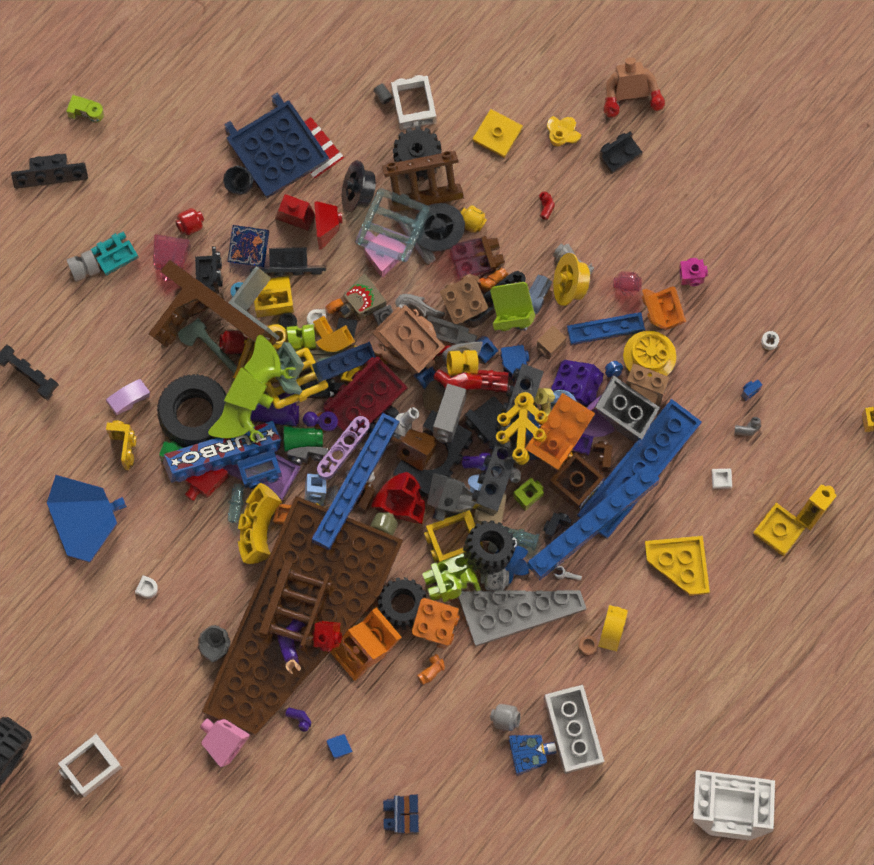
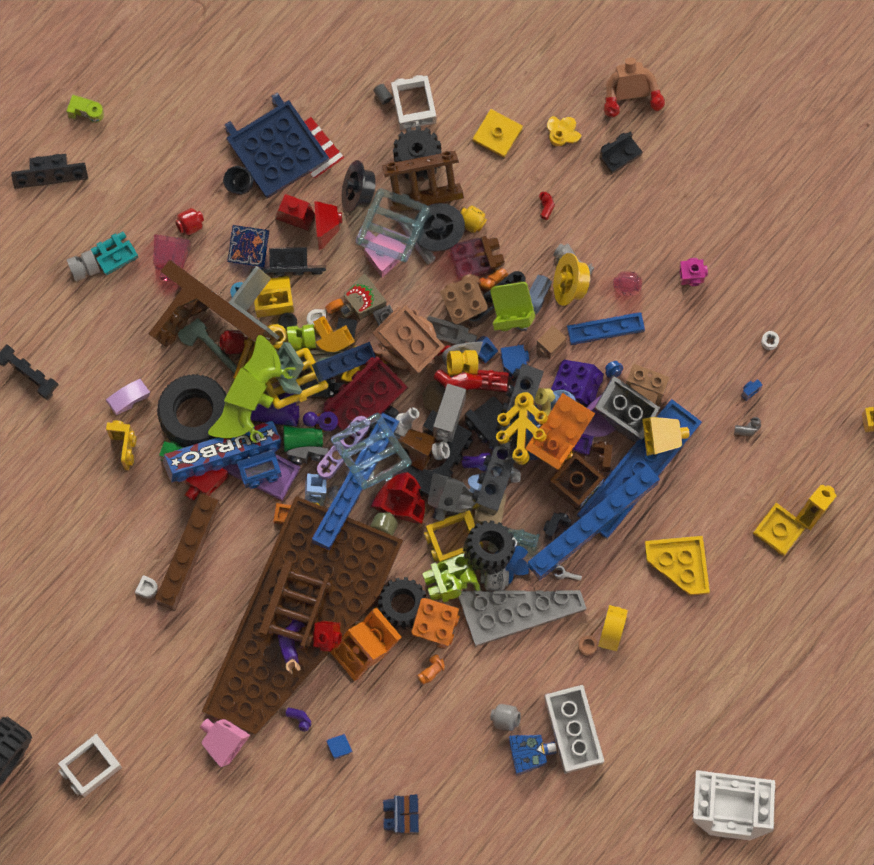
blue panel [47,475,127,562] -> none
black bracket [195,246,223,294] -> none
dark grey hair [198,625,231,662] -> none
clear light blue axle [227,484,245,523] -> none
yellow brick [238,483,282,564] -> none
reddish brown bracket [357,482,376,514] -> none
light grey piece [395,294,445,318] -> none
blue slope [413,367,436,390] -> none
lime brick [513,478,544,511] -> none
yellow wheel [623,331,676,377] -> none
orange bracket [642,286,686,330] -> none
white tile [711,469,732,489] -> none
none -> reddish brown brick [155,493,220,611]
none -> clear light blue bar [331,413,412,490]
none -> white bush [432,441,450,460]
none -> yellow torso [642,417,689,456]

